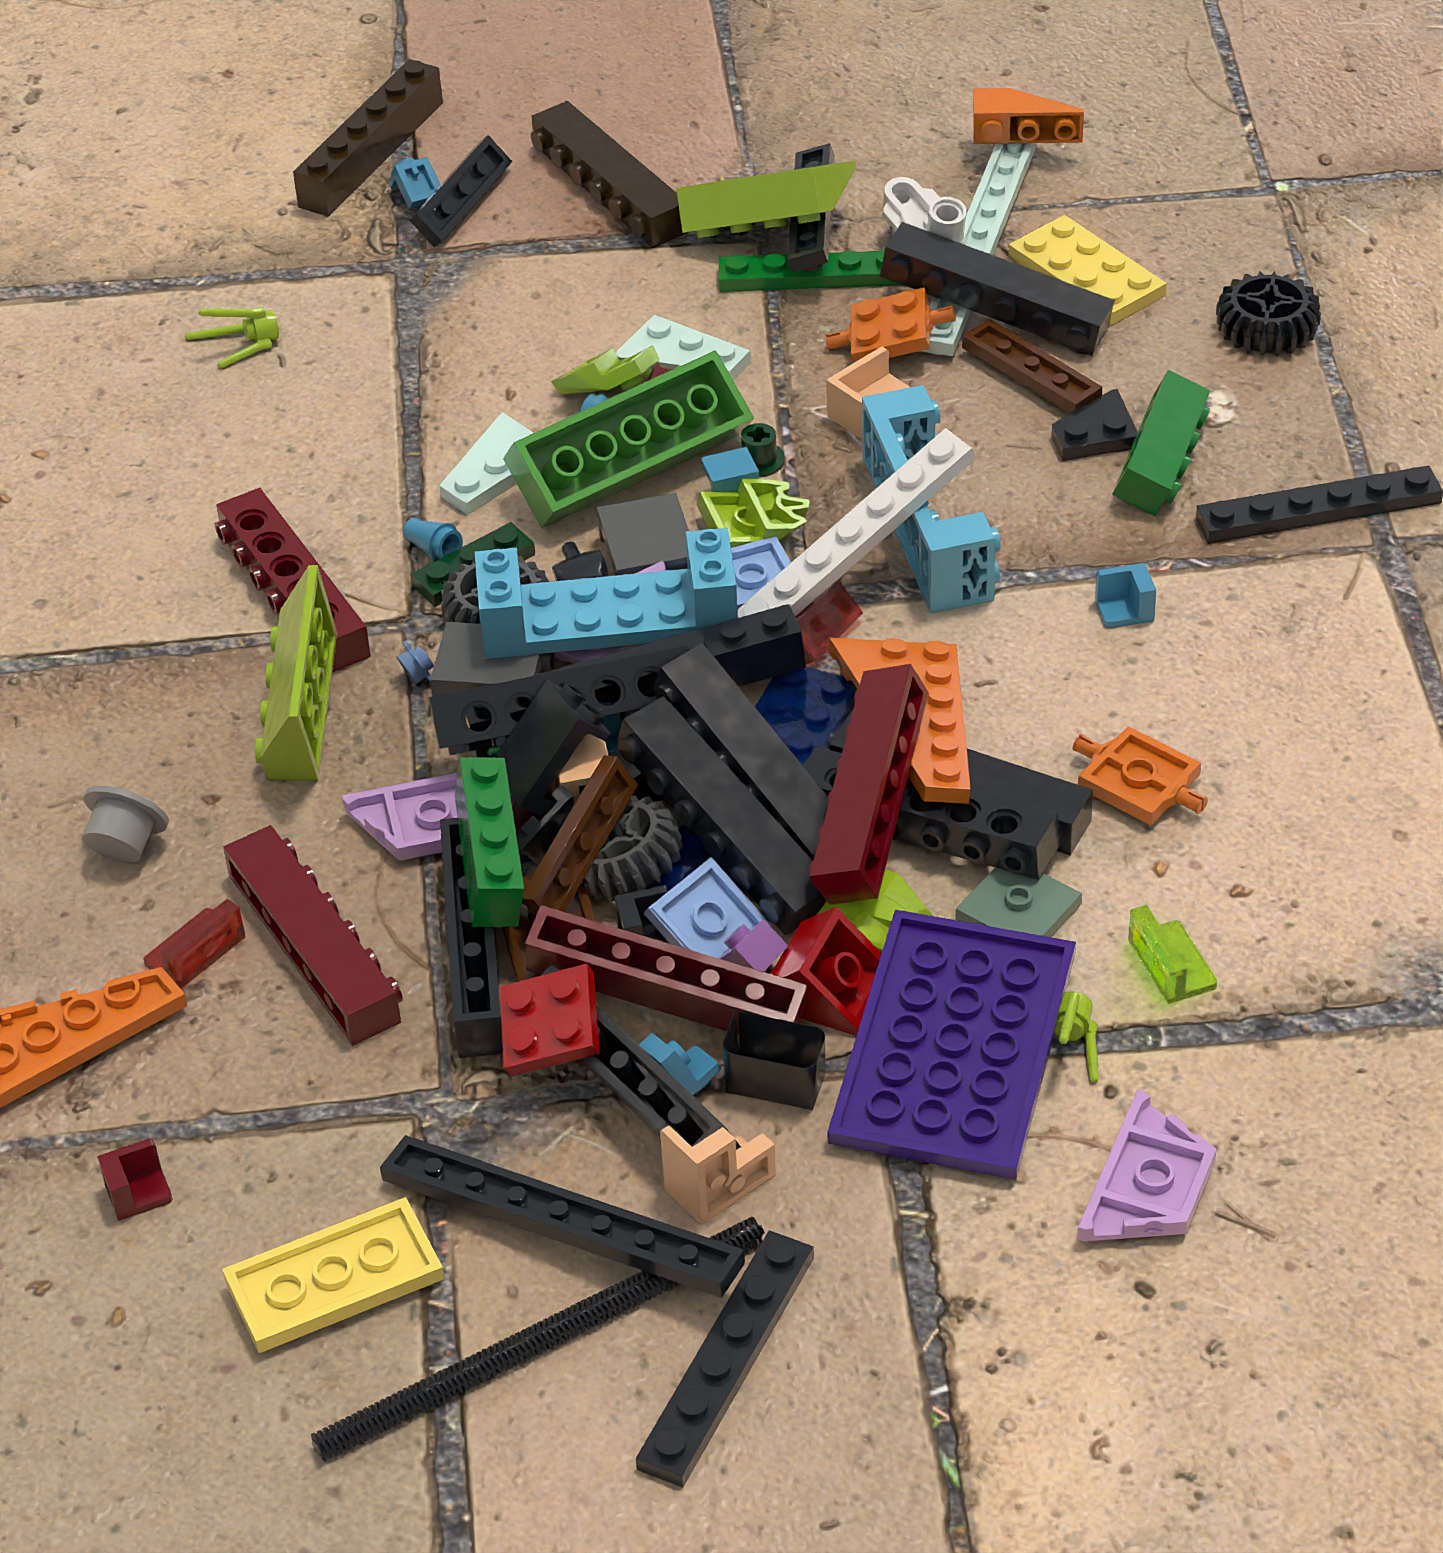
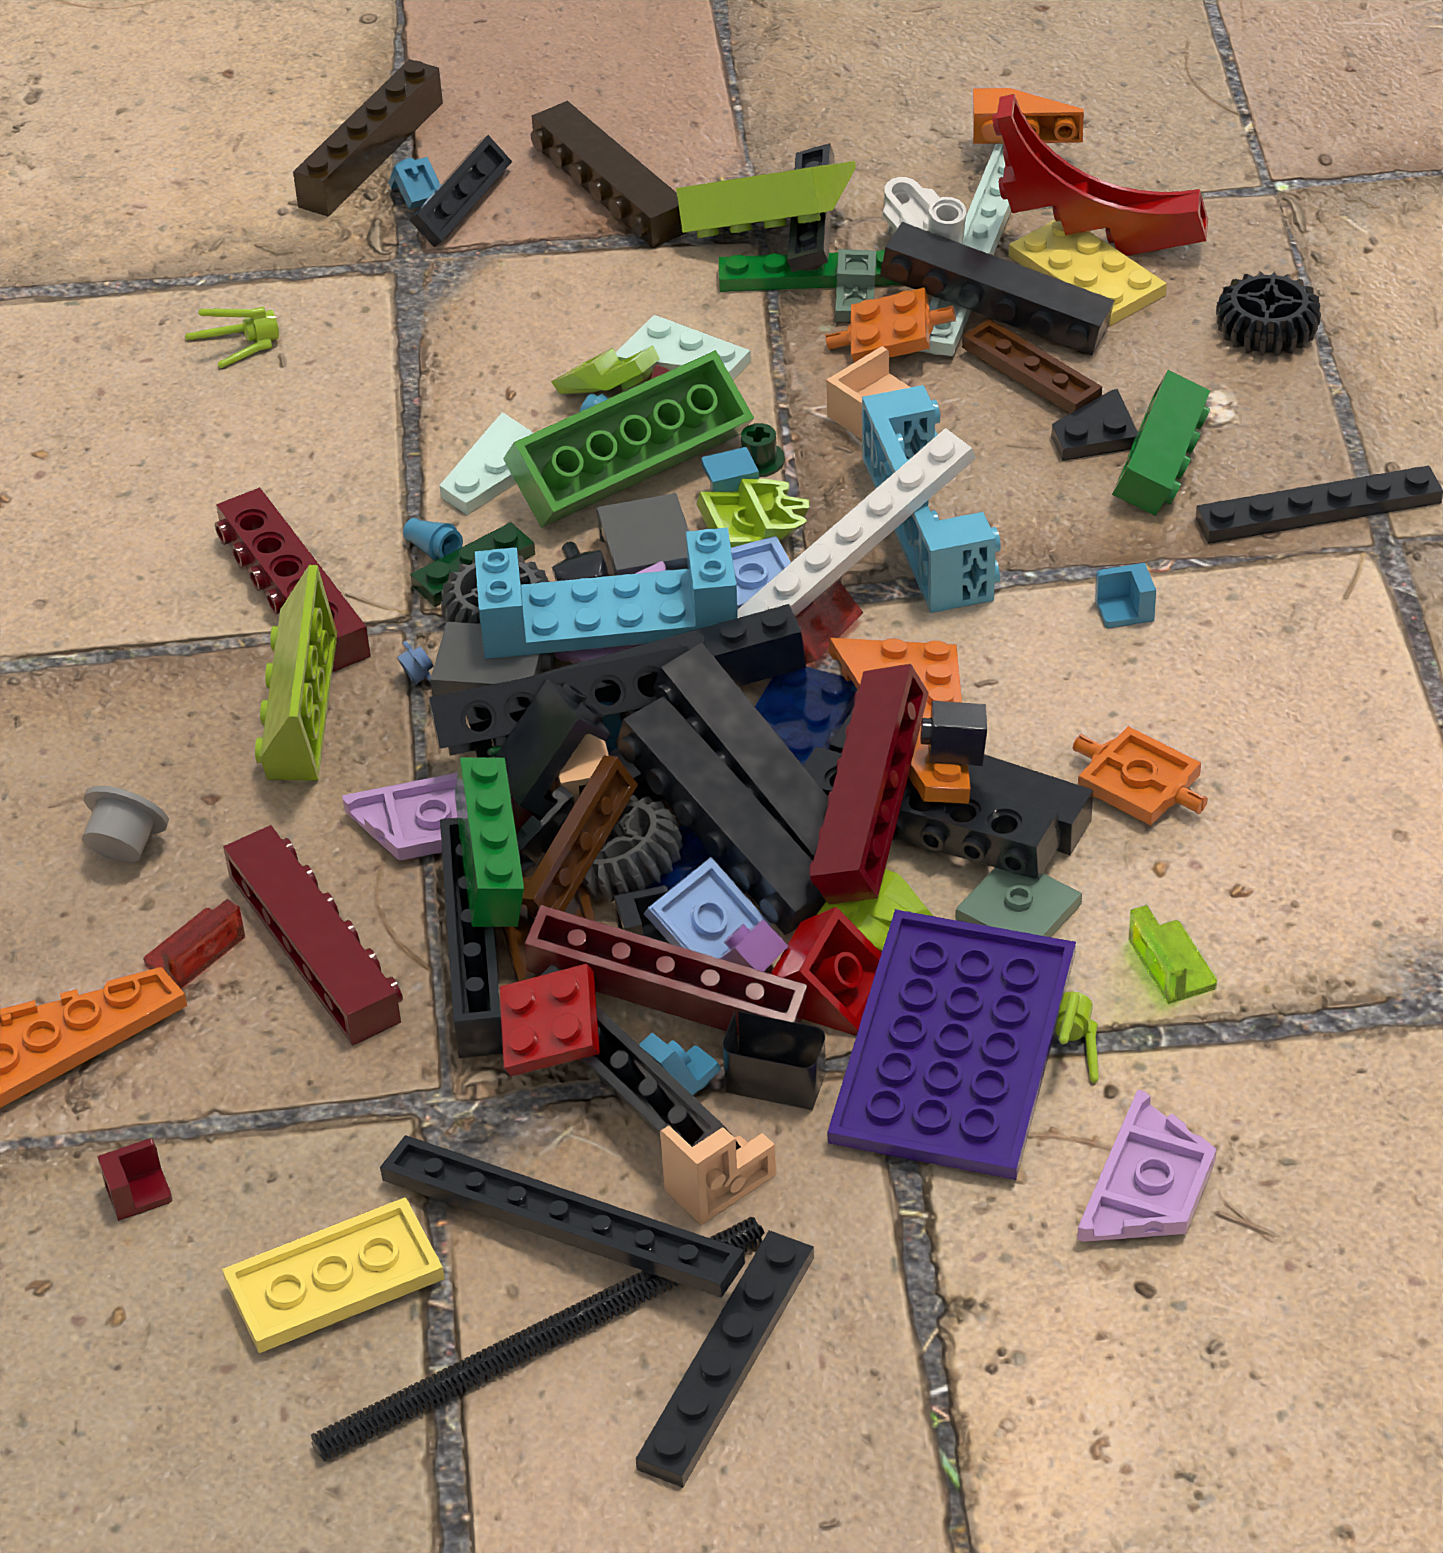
none -> sand green slope [835,249,876,323]
none -> black brick [920,701,987,766]
none -> red arch [992,94,1209,256]

